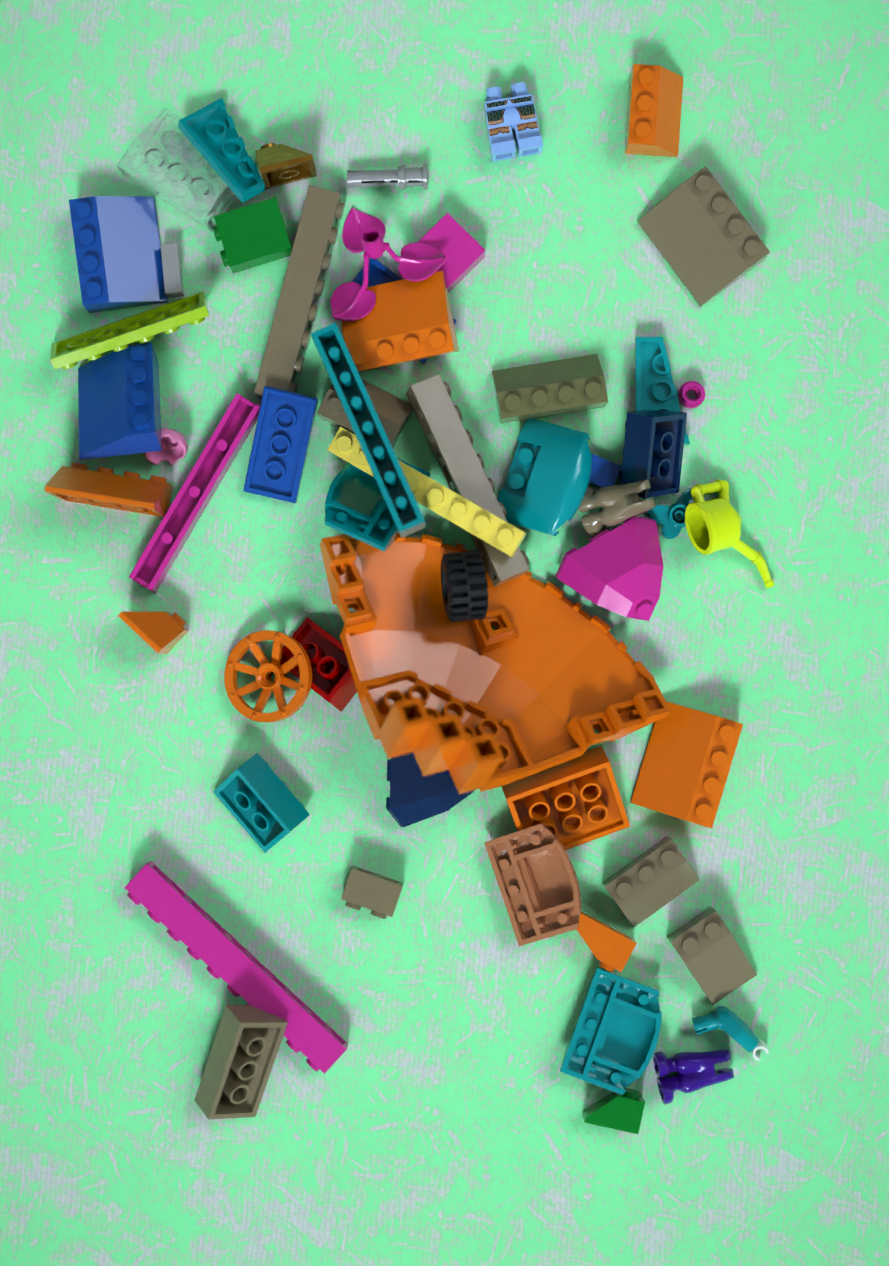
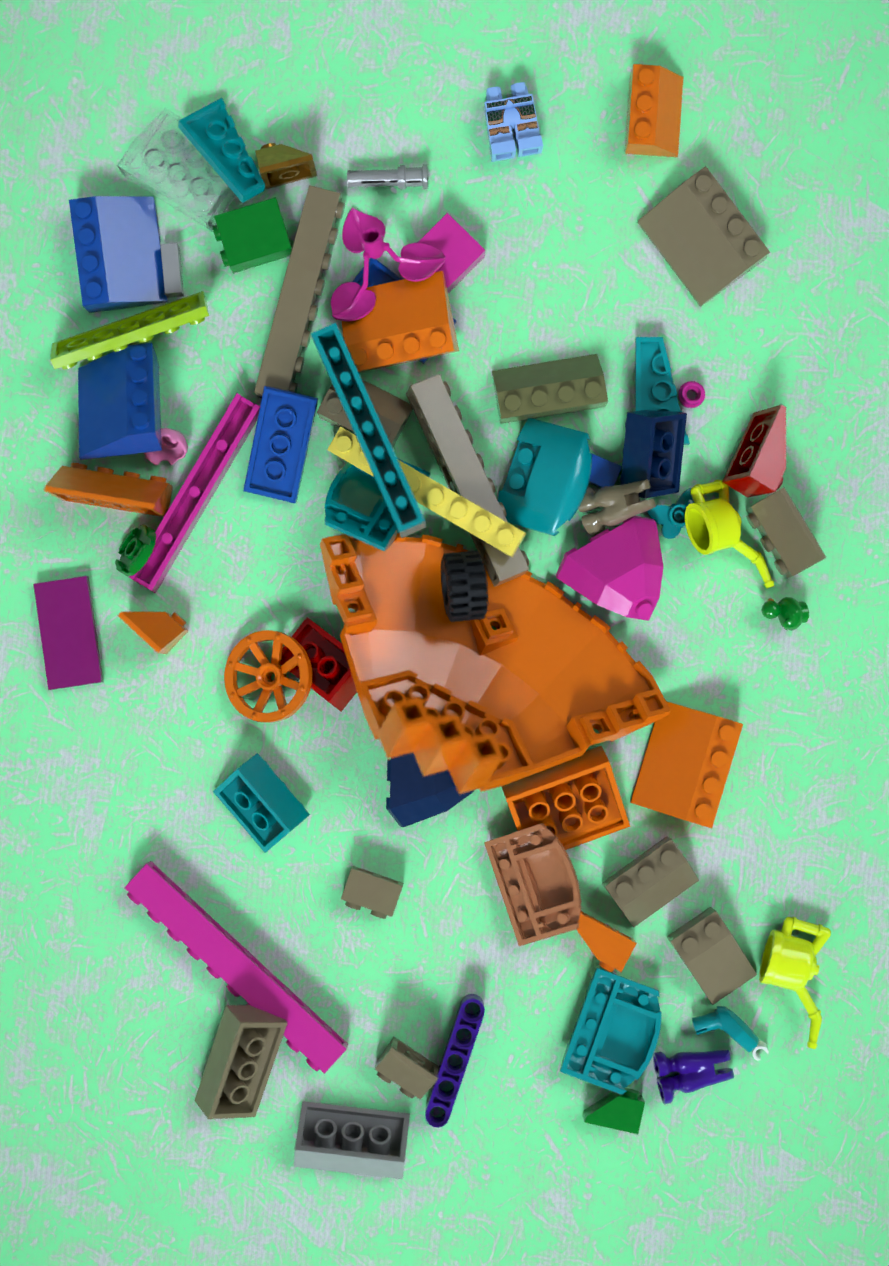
none -> magenta tile [33,576,103,690]
none -> green tile [115,524,156,576]
none -> light grey slope [294,1101,410,1179]
none -> dark tan slope [375,1036,439,1100]
none -> dark purple beam [425,994,485,1128]
none -> red slope [722,404,786,498]
none -> dark tan slope [746,487,826,578]
none -> neon yellow piece [759,917,831,1049]
none -> green animal [761,597,809,631]

